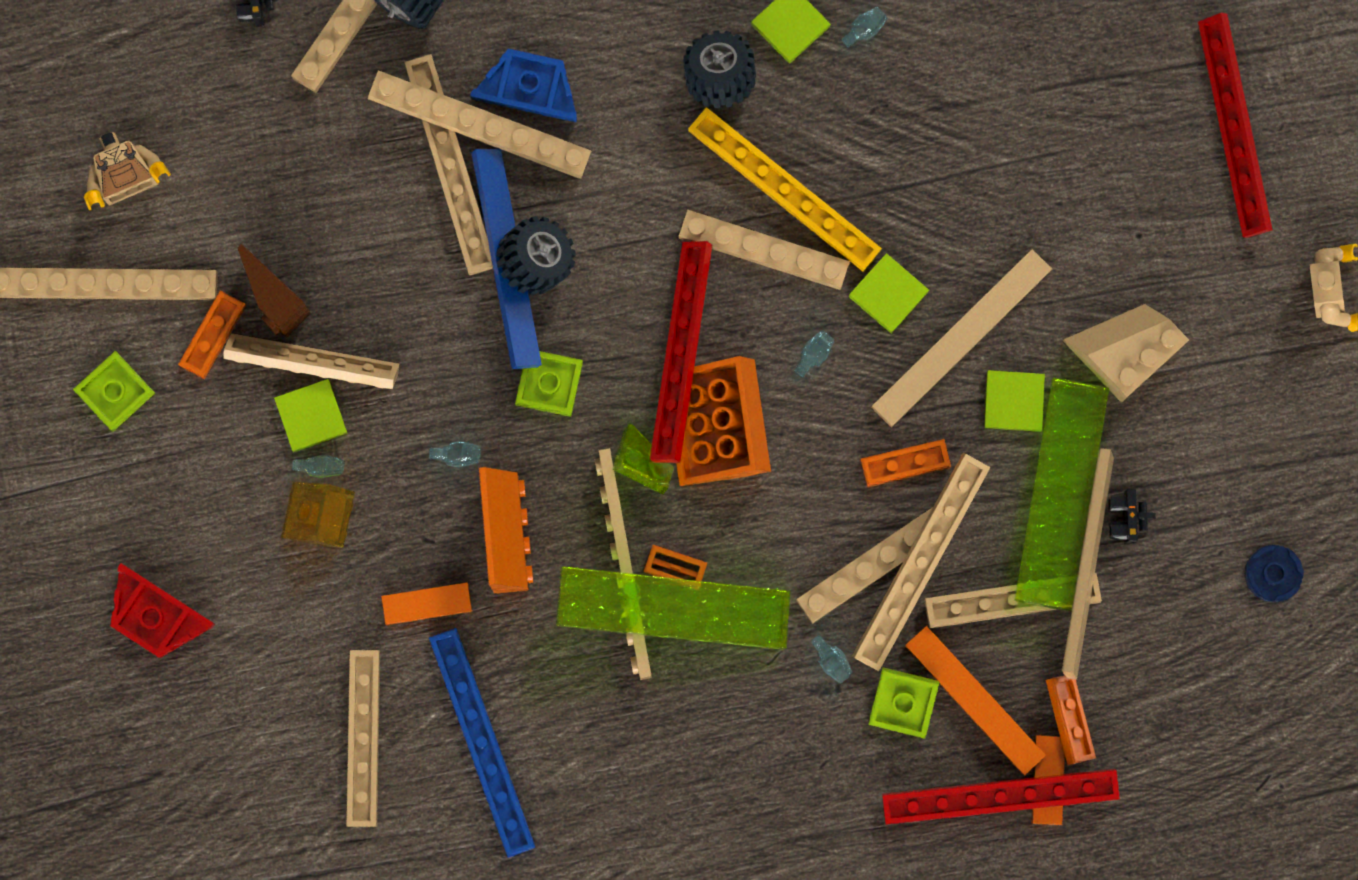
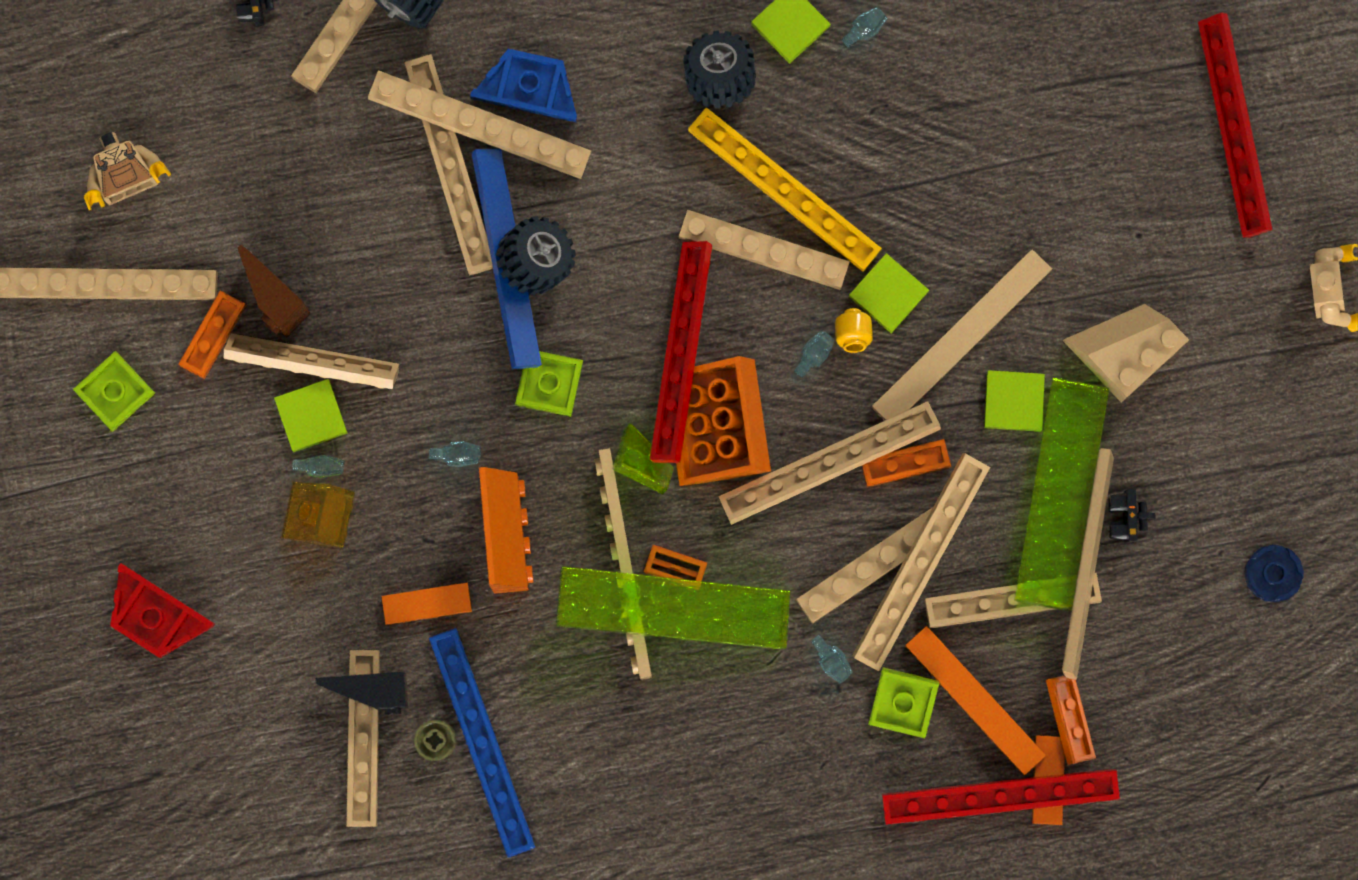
none -> black slope [315,671,408,715]
none -> olive wheel [414,720,457,761]
none -> tan plate [718,401,941,525]
none -> yellow head [835,308,873,353]

